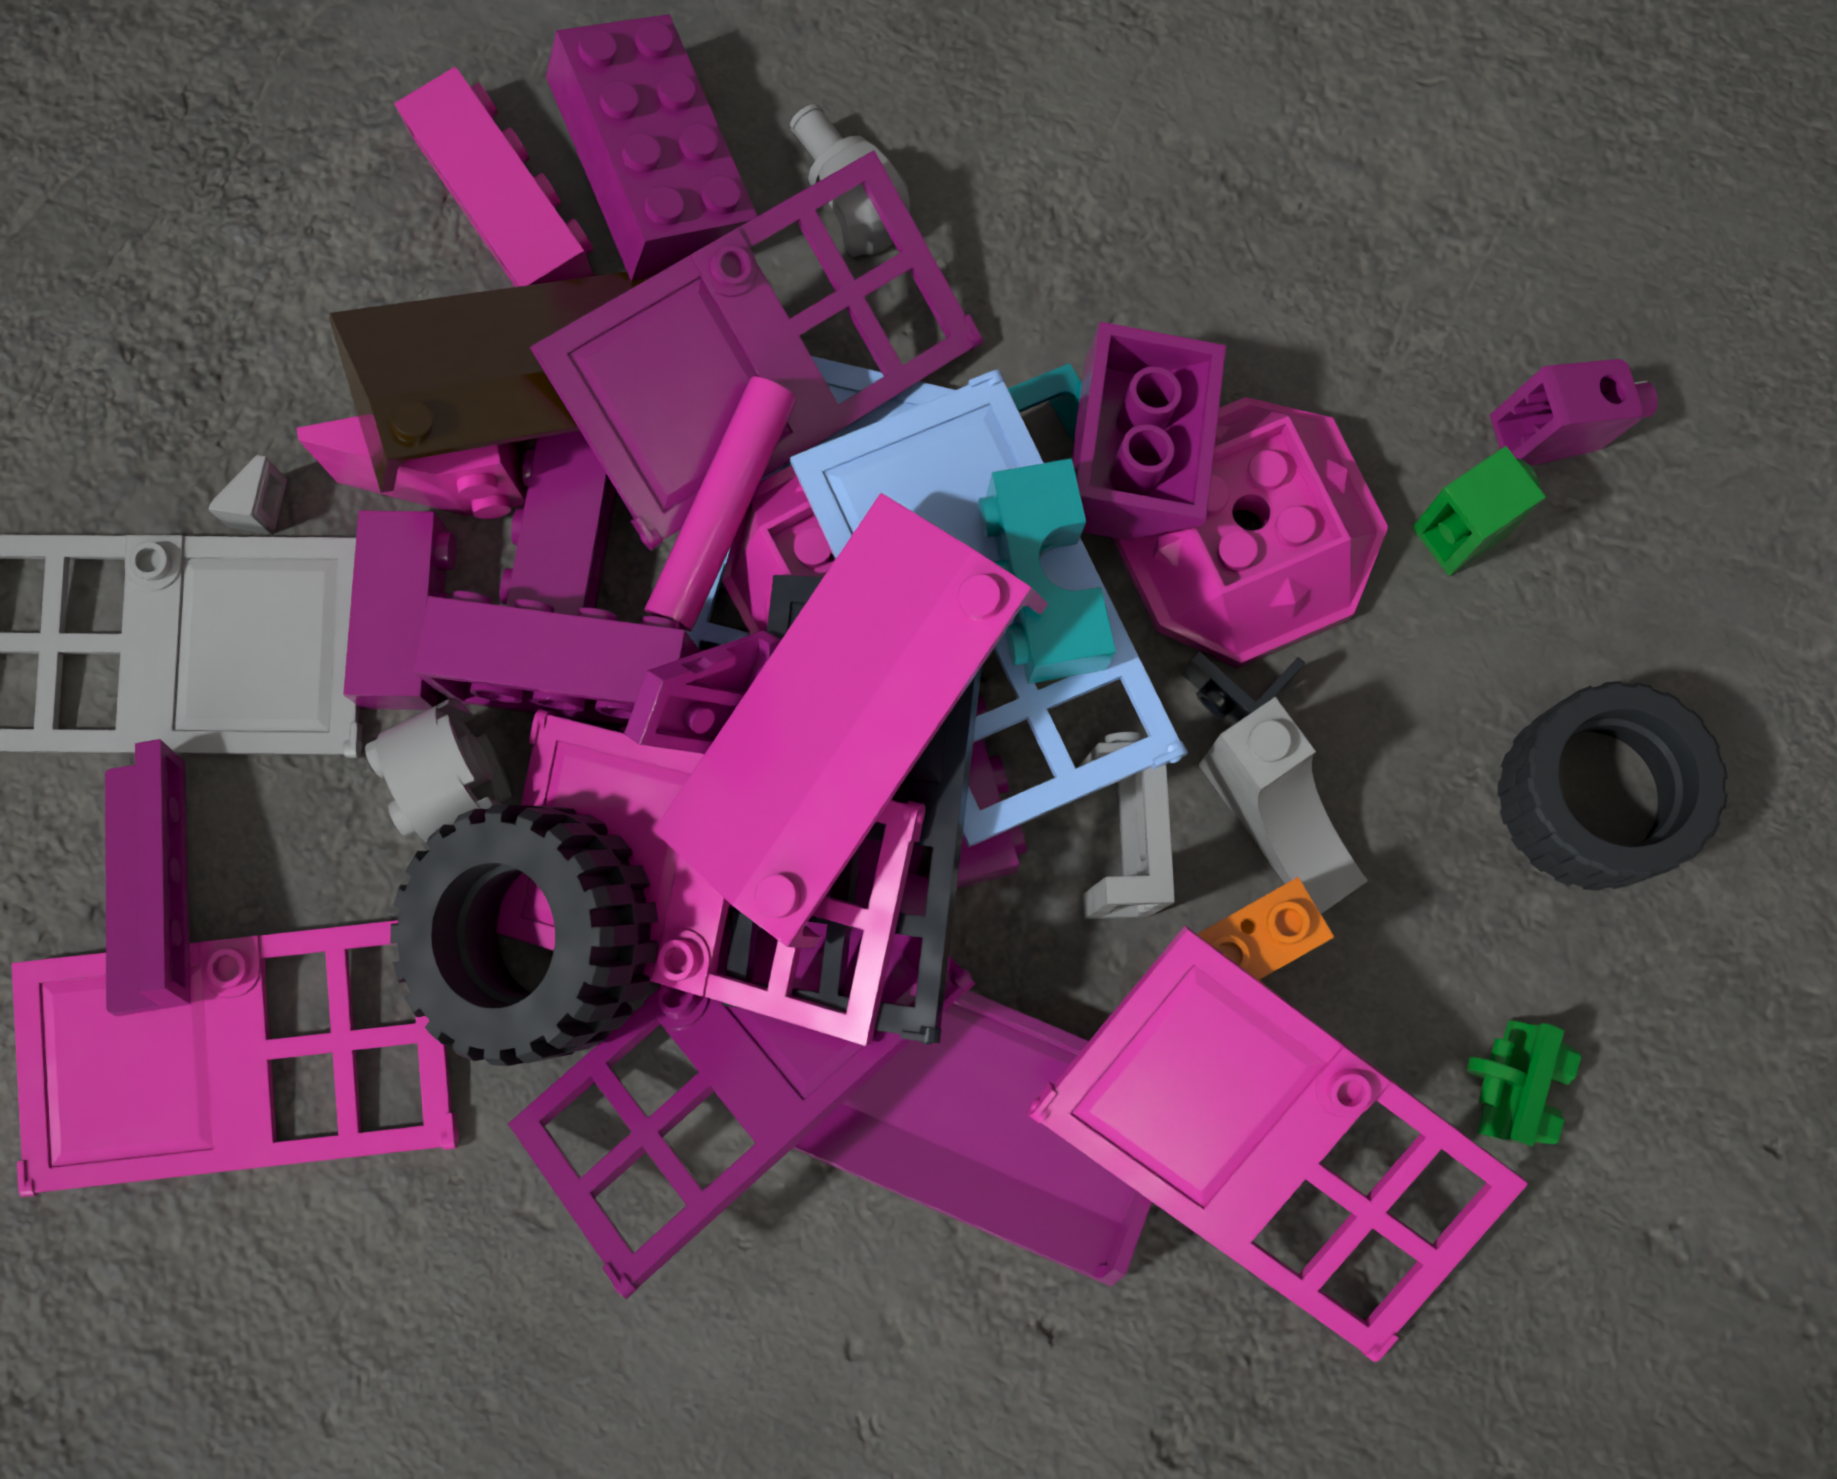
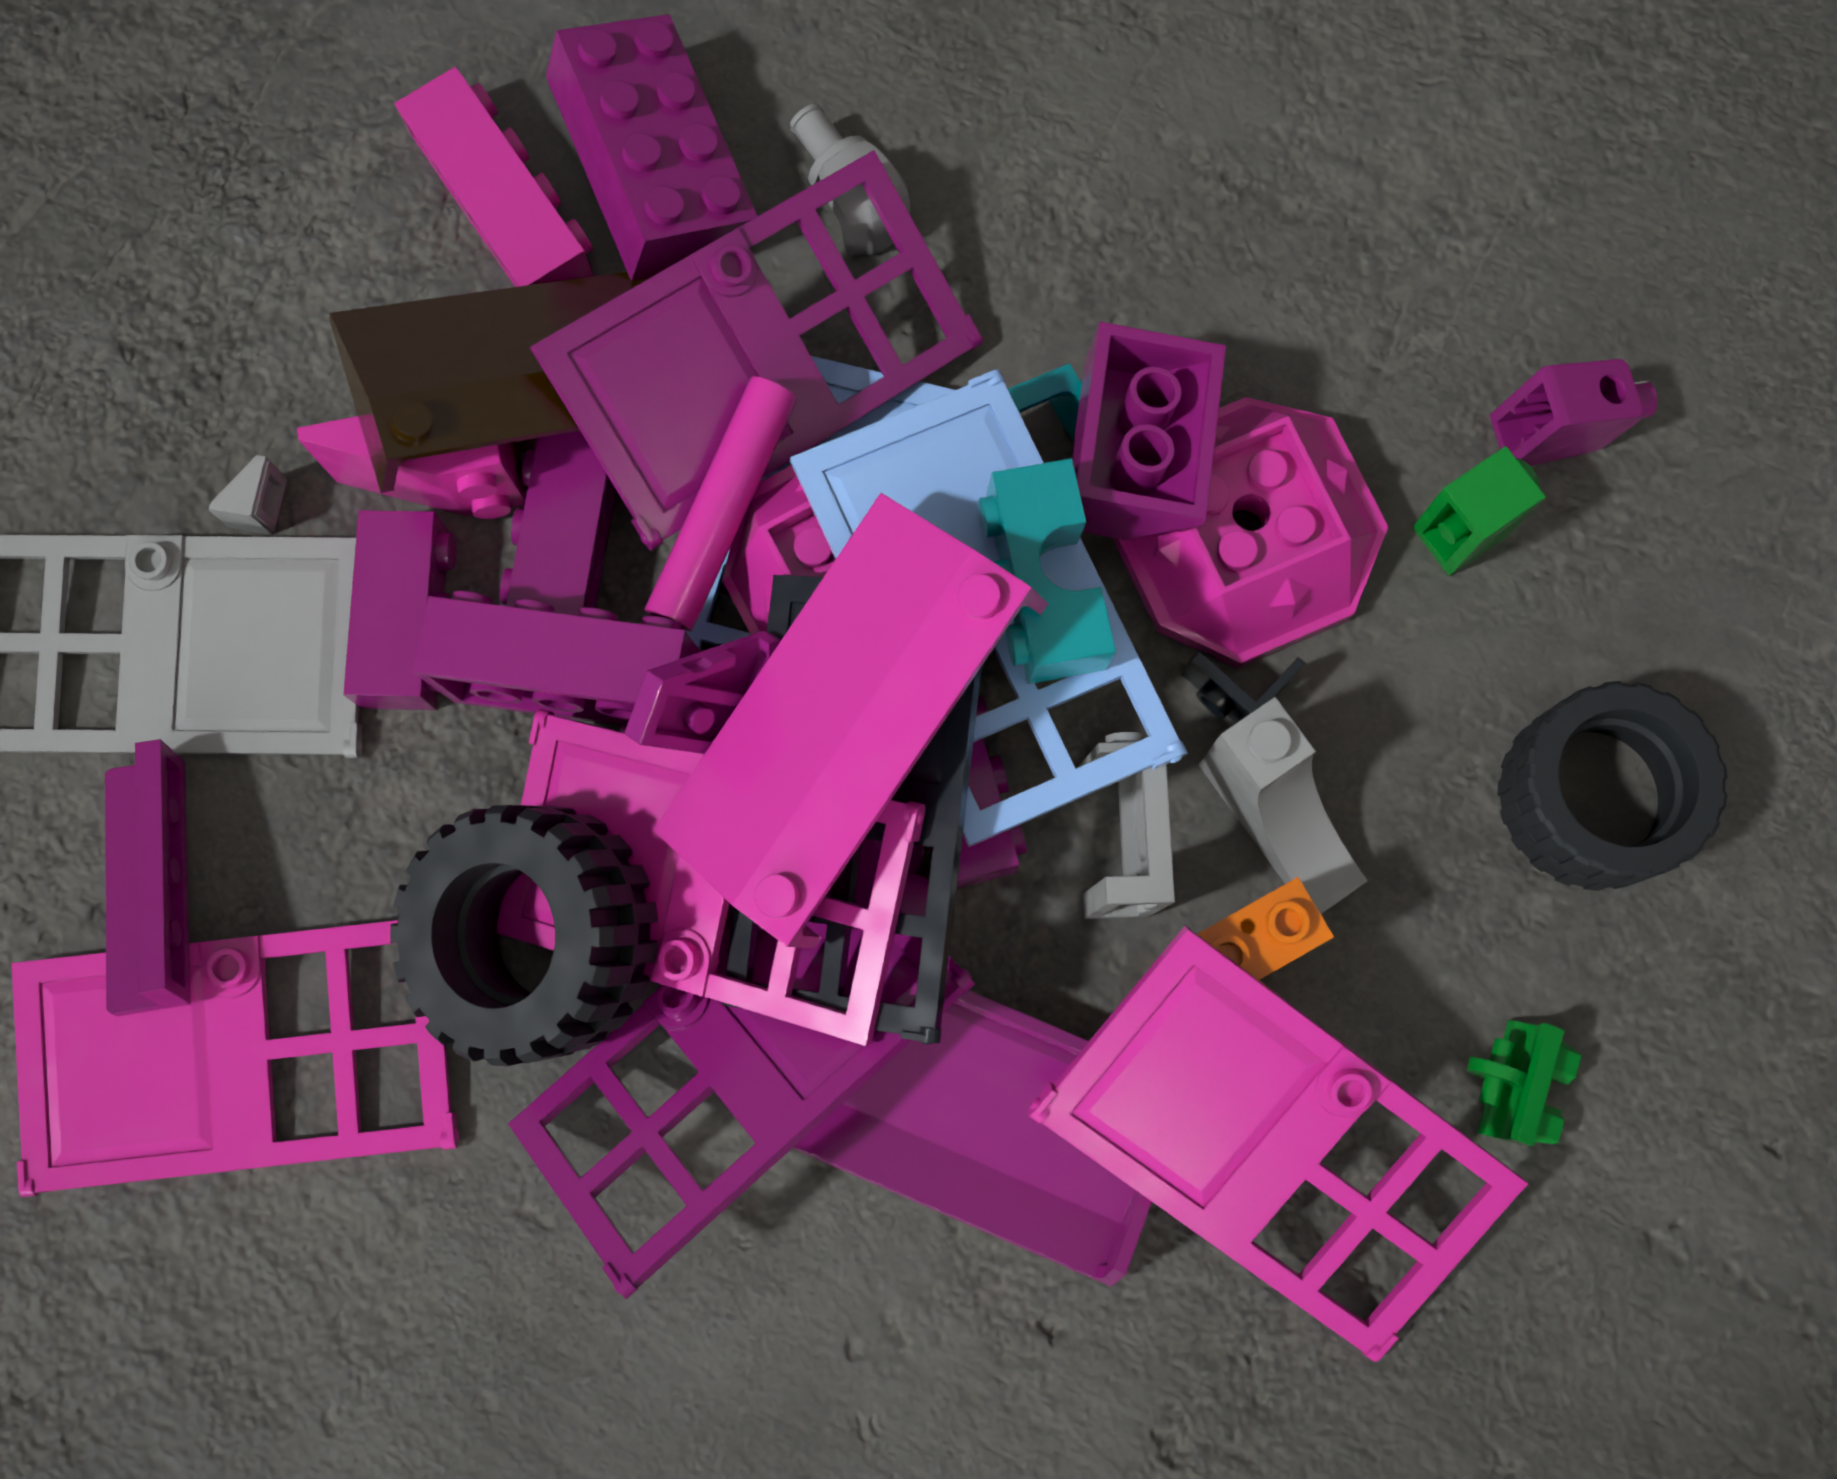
light grey brick [365,698,512,842] -> none

